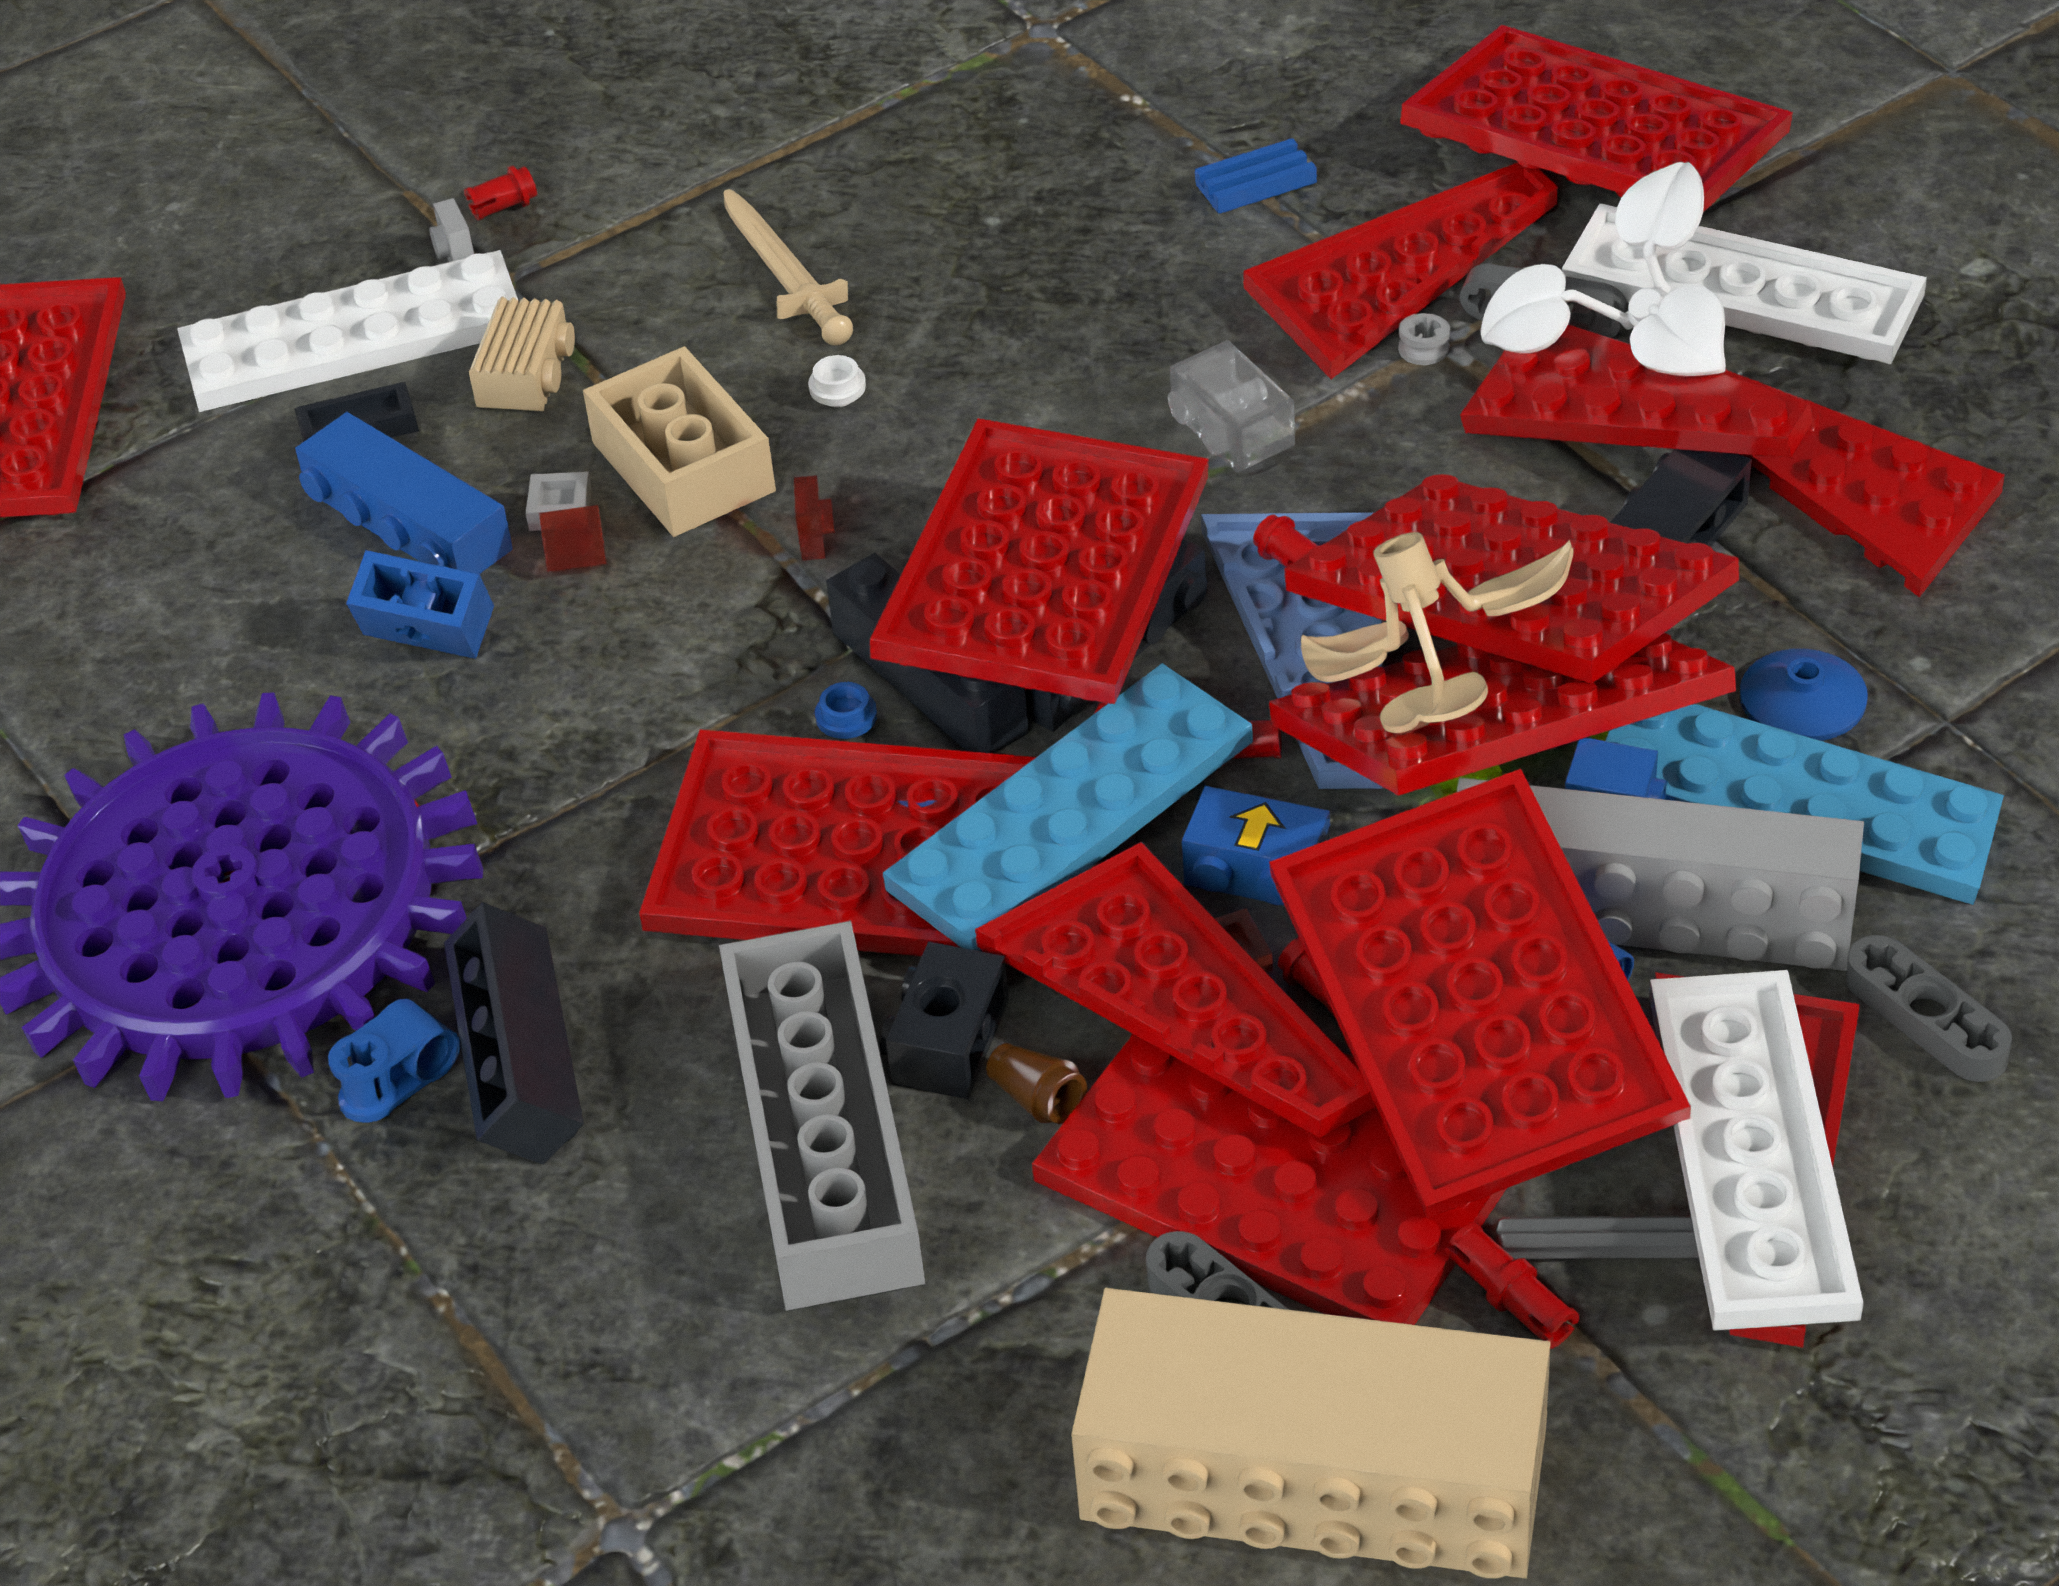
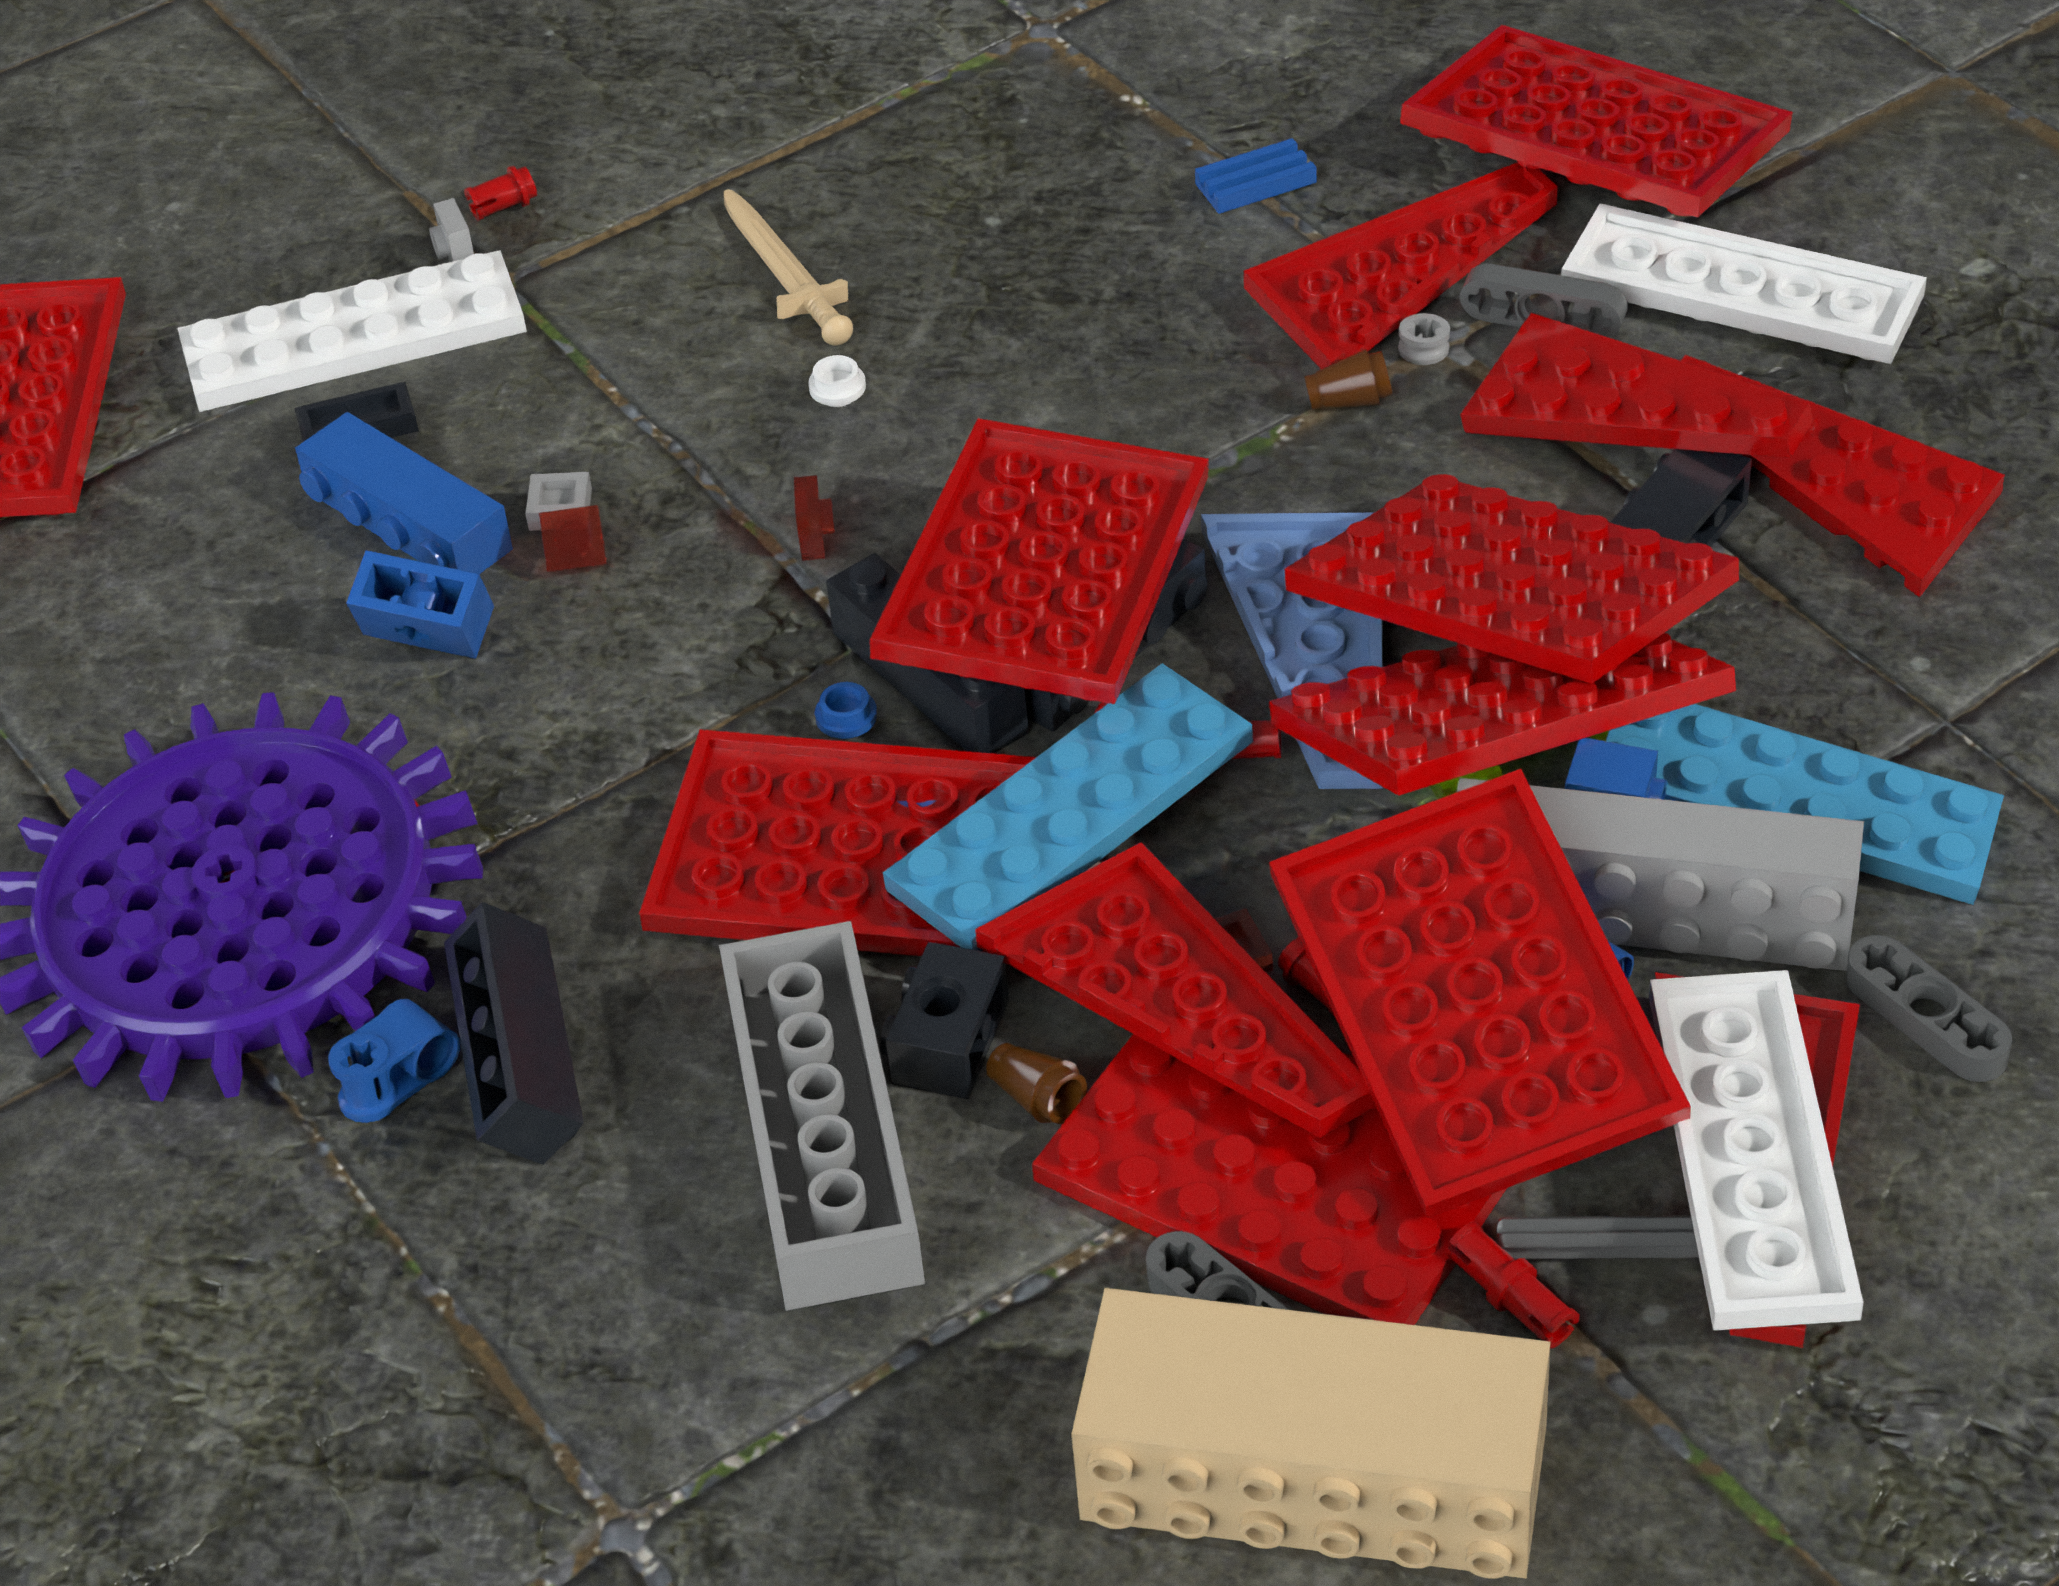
tan brick [469,296,575,412] -> none
tan brick [583,346,776,537] -> none
clear brick [1168,340,1295,473] -> none
blue brick [1182,786,1330,905] -> none
red pin [1253,515,1319,567] -> none
tan plant [1301,532,1573,733] -> none
white plant [1481,162,1725,376] -> none
blue dish [1740,648,1868,741] -> none
none -> reddish brown cone [1304,349,1393,410]

